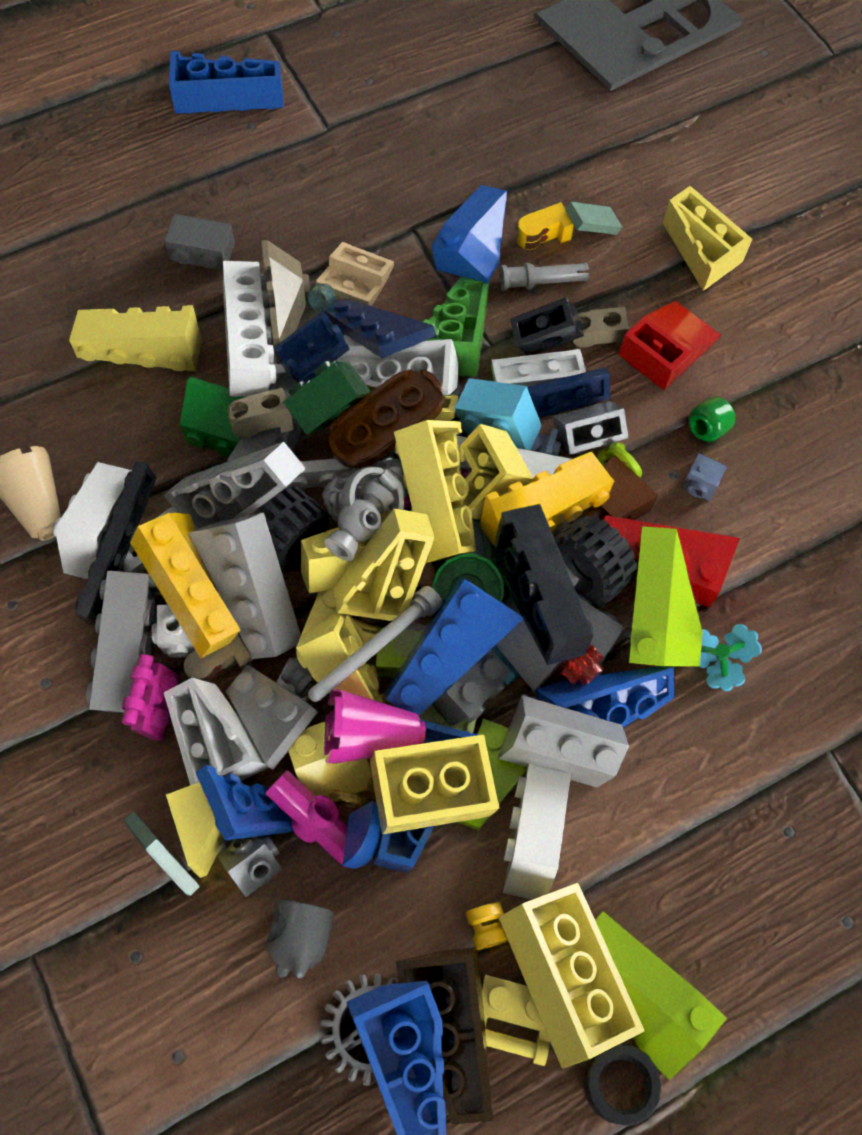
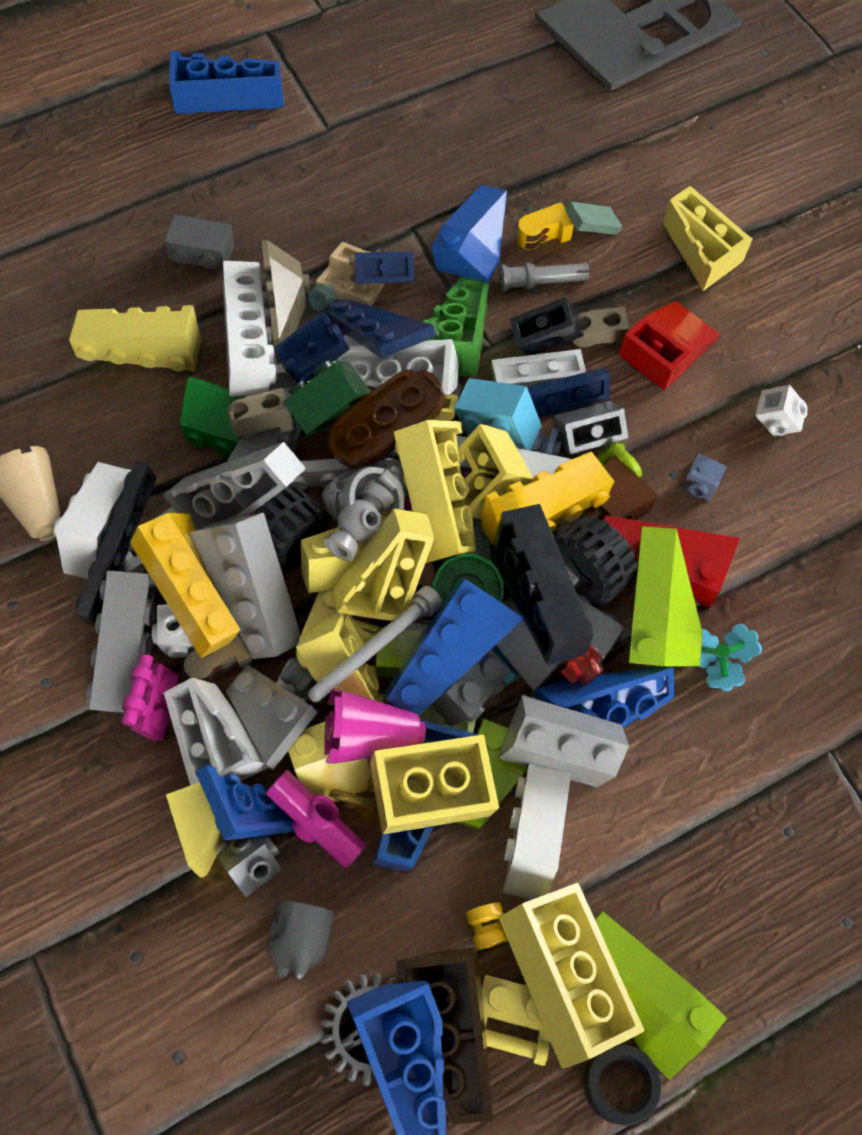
tile [124,811,200,895] -> none
blue brick [342,801,382,869] -> none
green head [689,396,735,442] -> none
none -> dark blue hinge [349,251,415,284]
none -> white brick [756,385,807,436]

